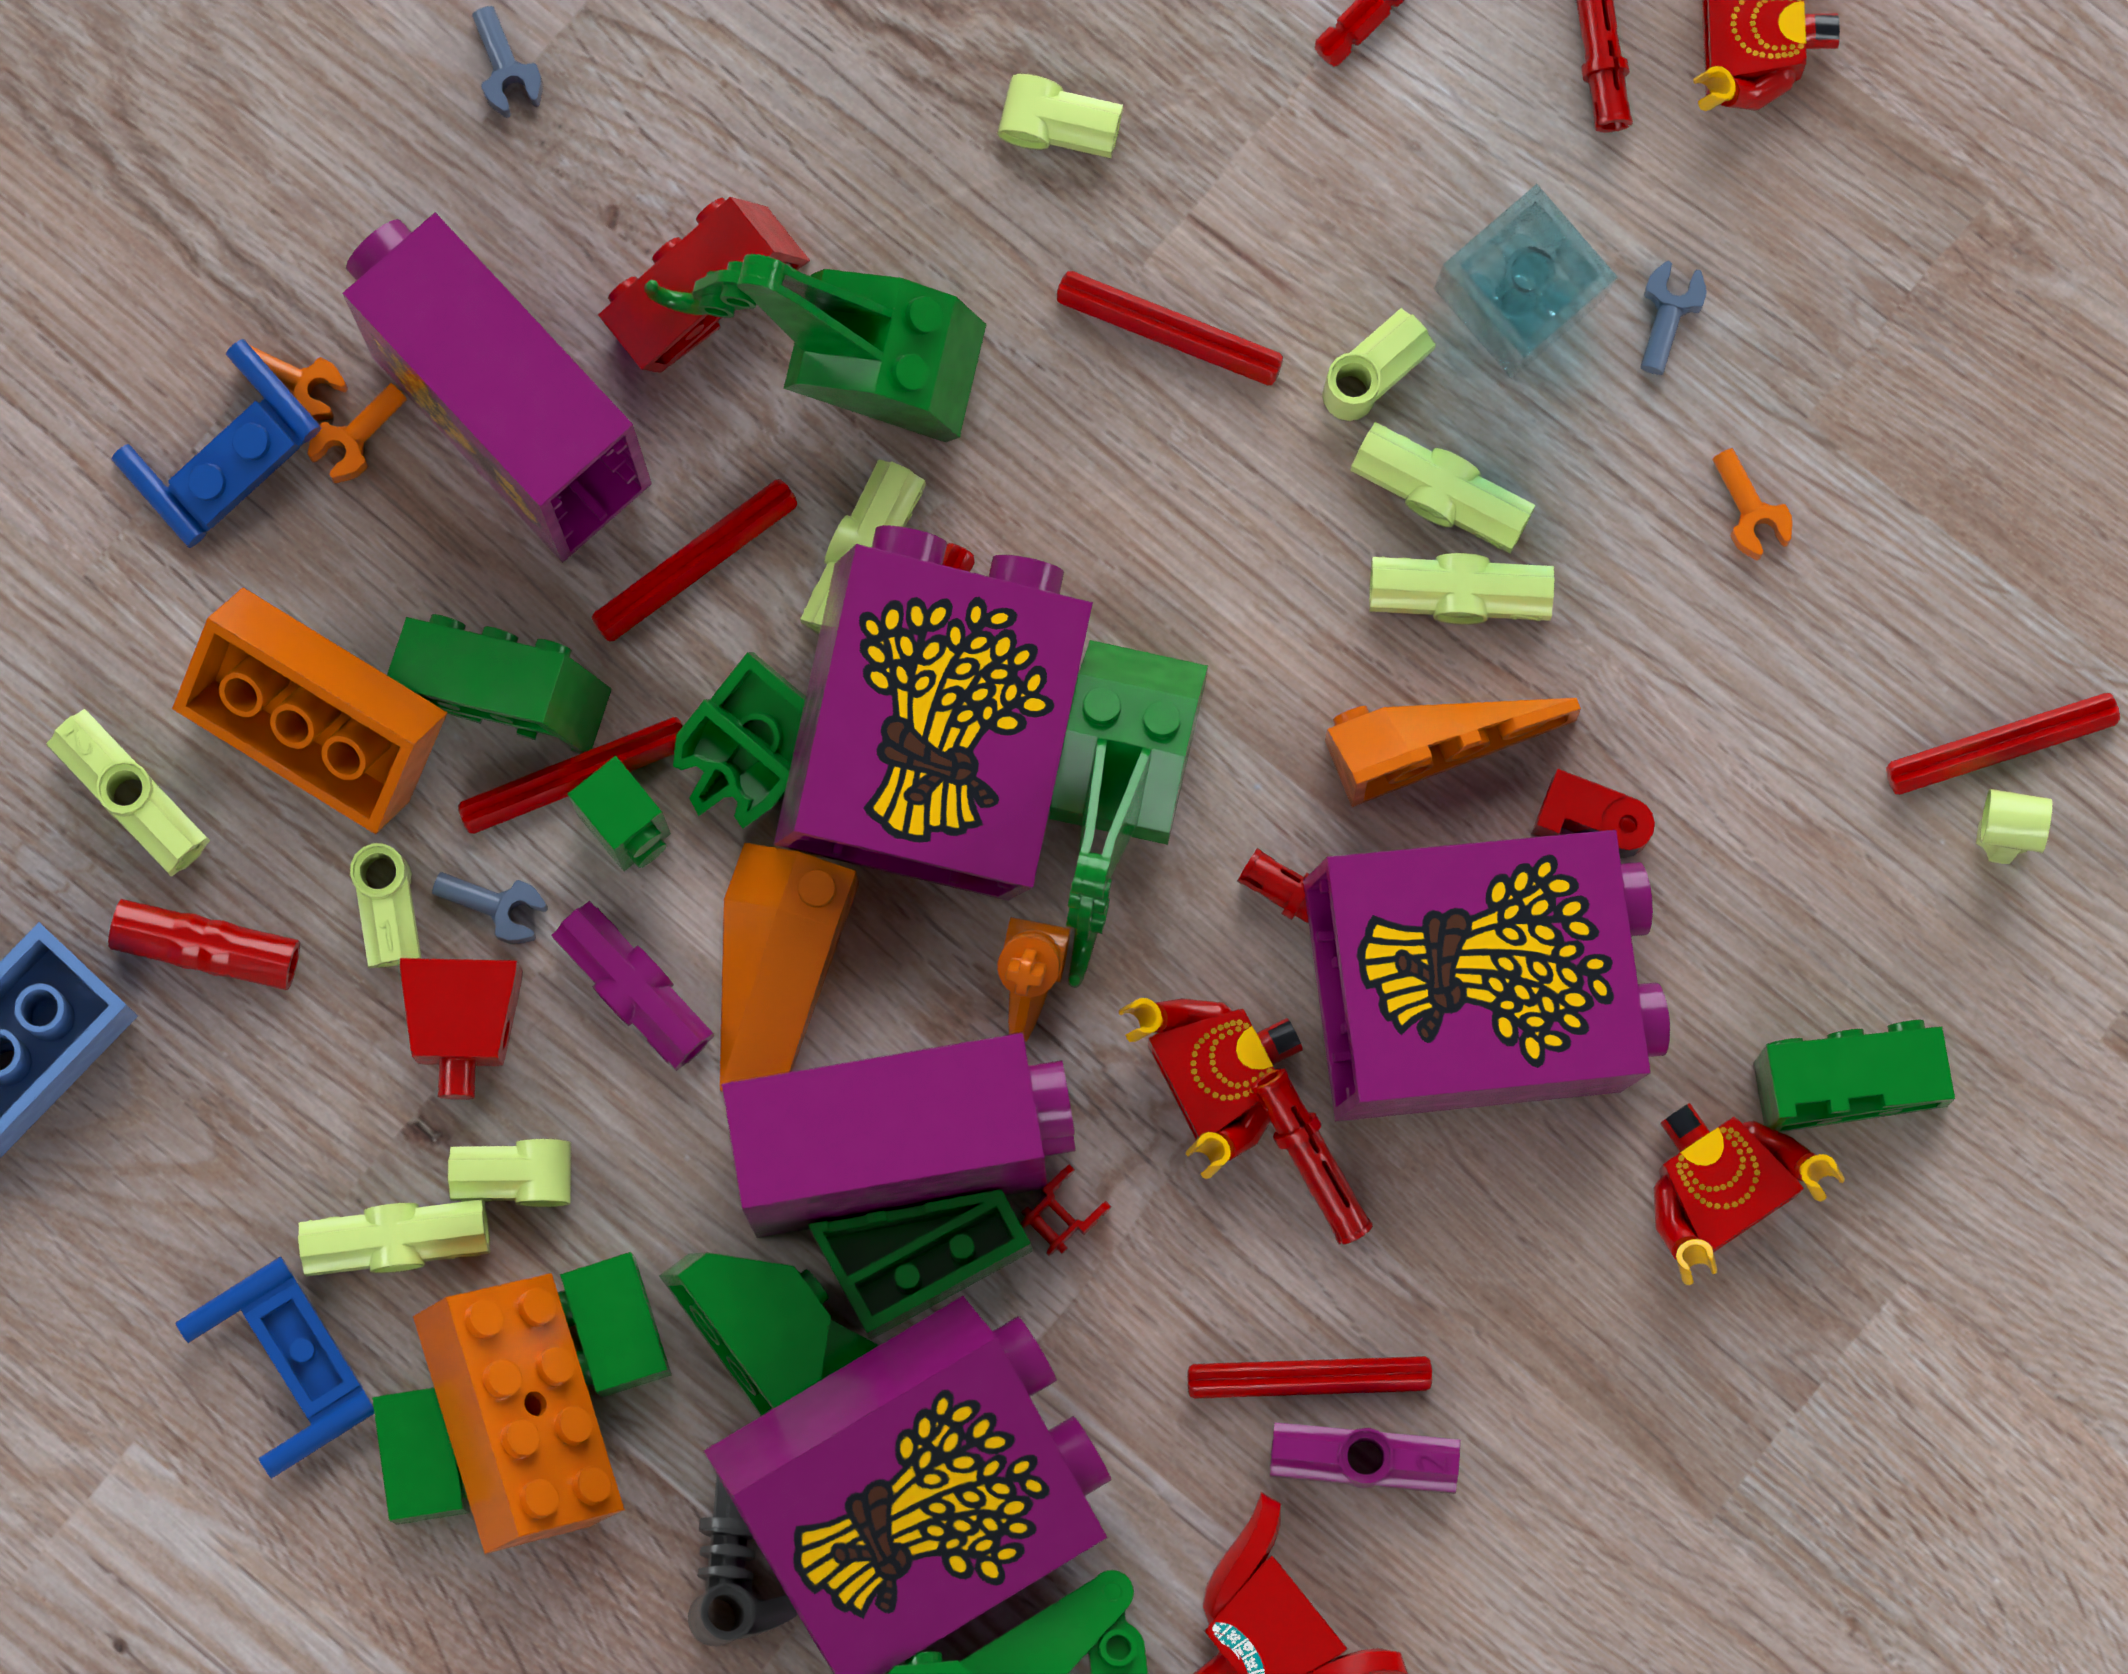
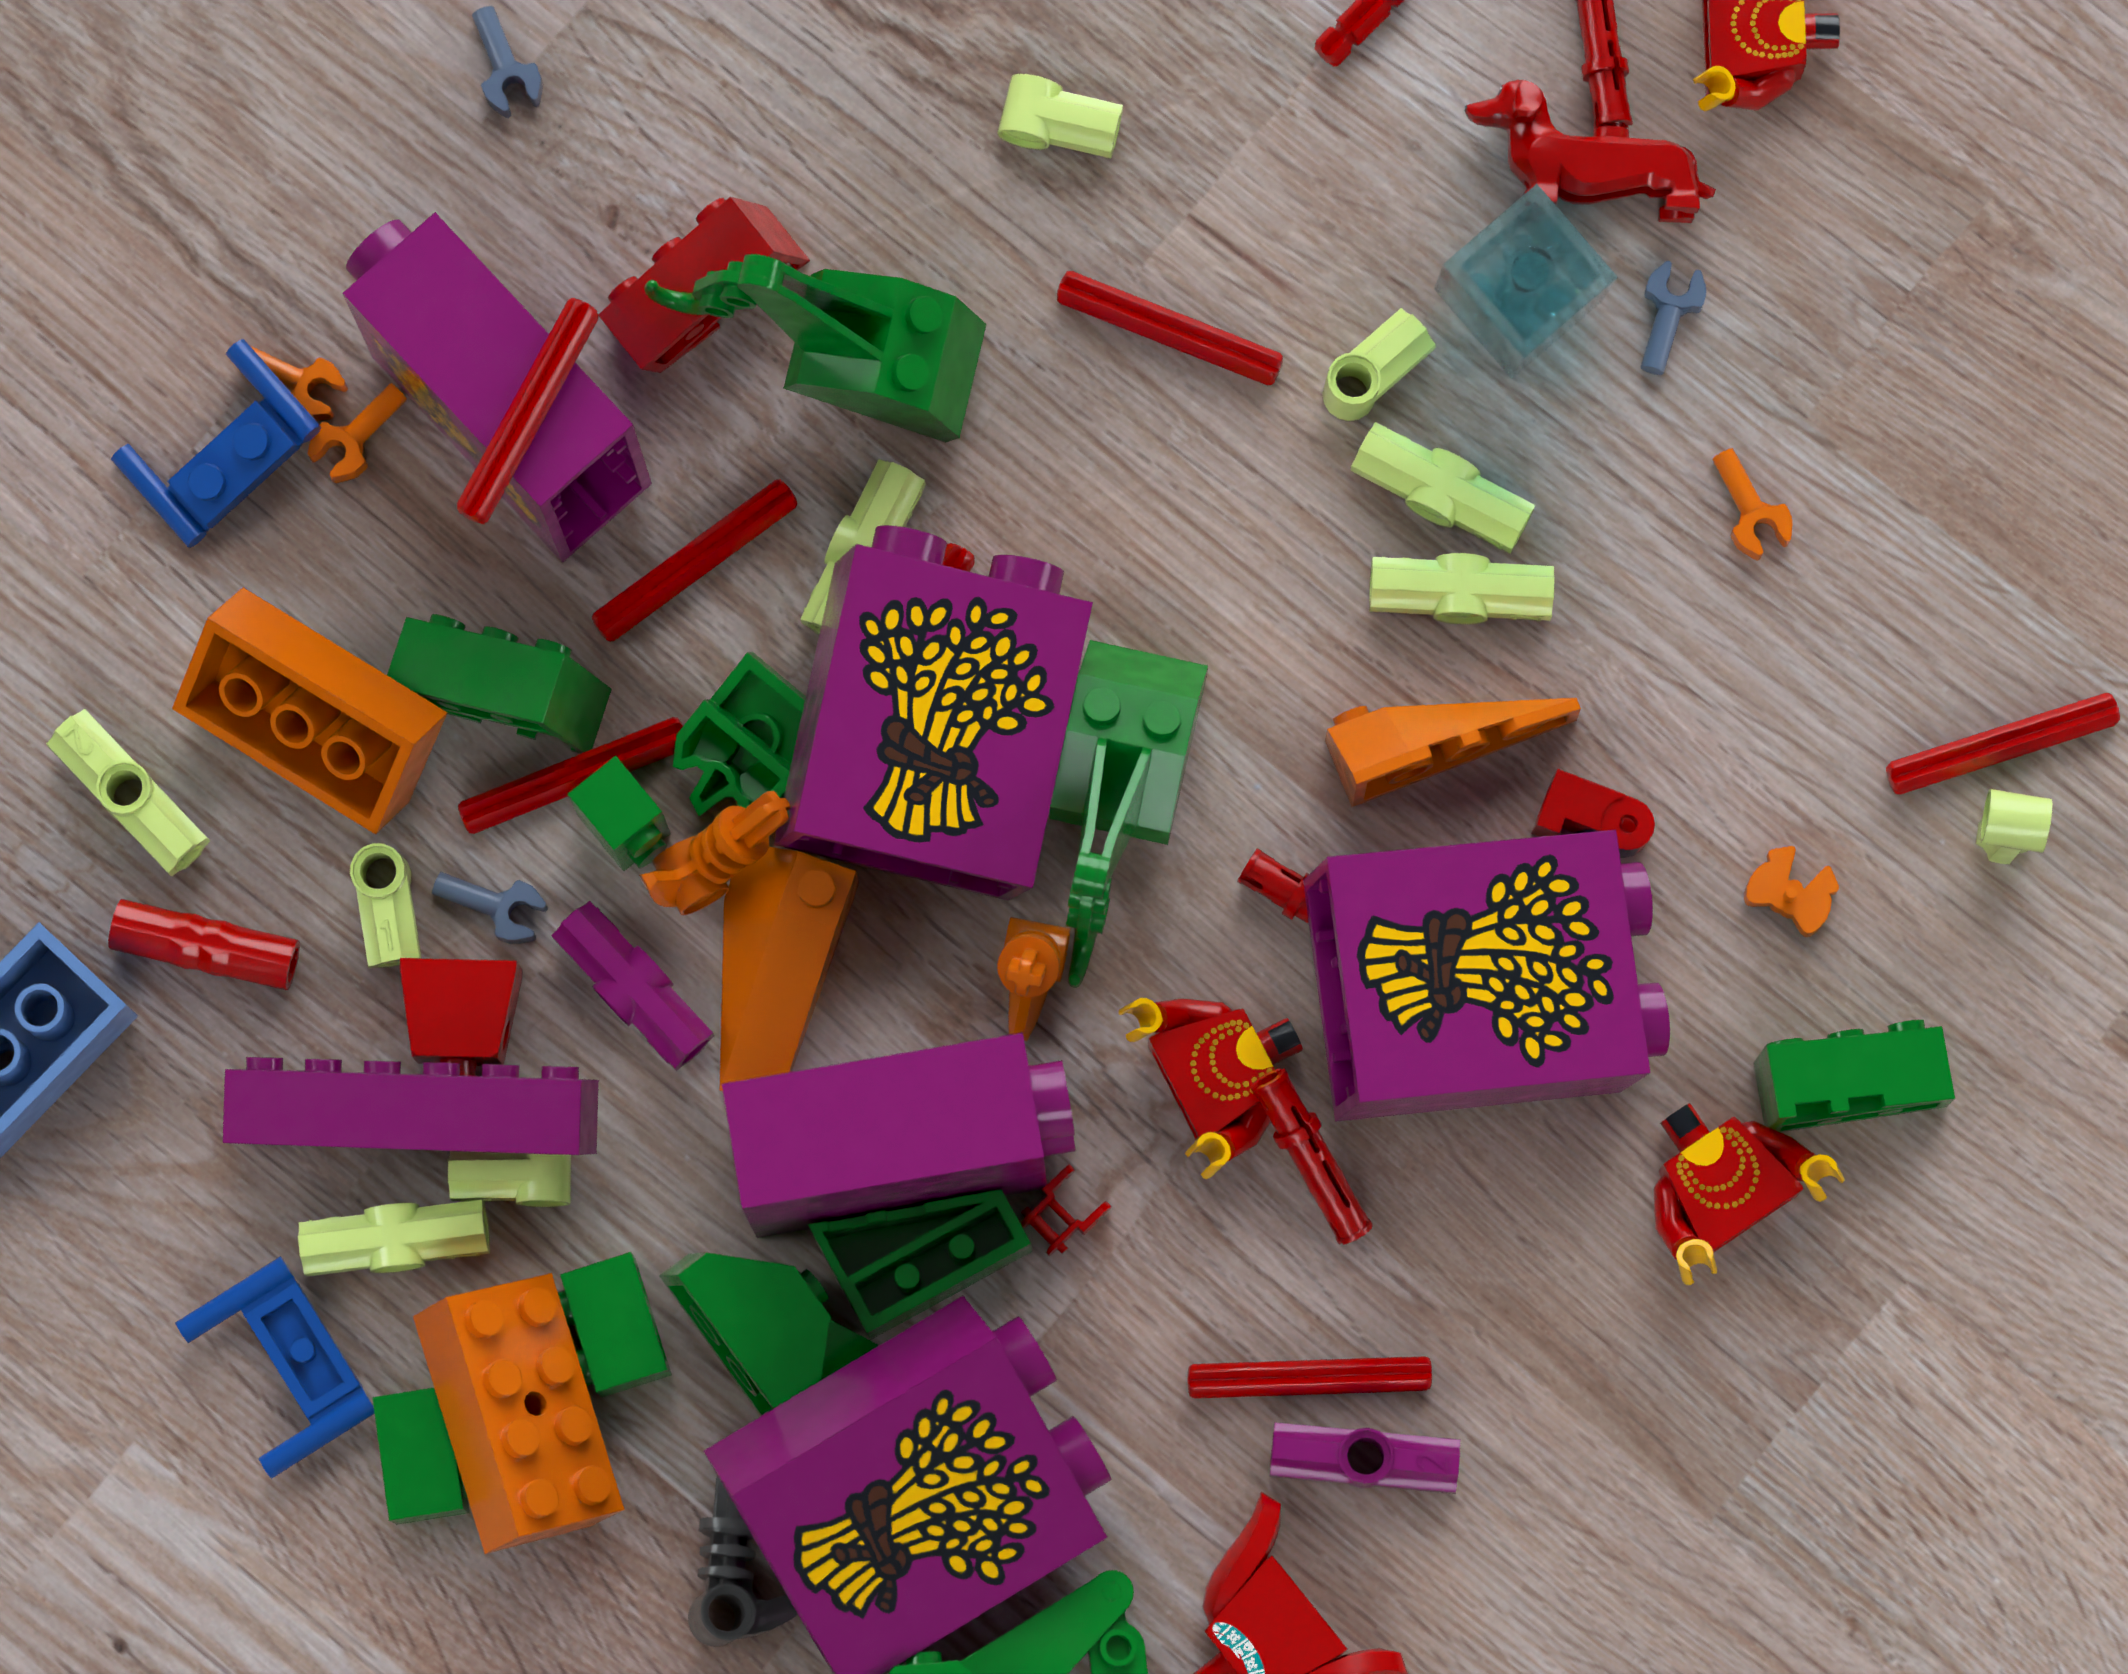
none -> magenta brick [223,1057,599,1155]
none -> red axle [457,298,598,524]
none -> orange piece [639,791,791,916]
none -> red animal [1465,80,1716,223]
none -> orange piece [1744,846,1839,937]

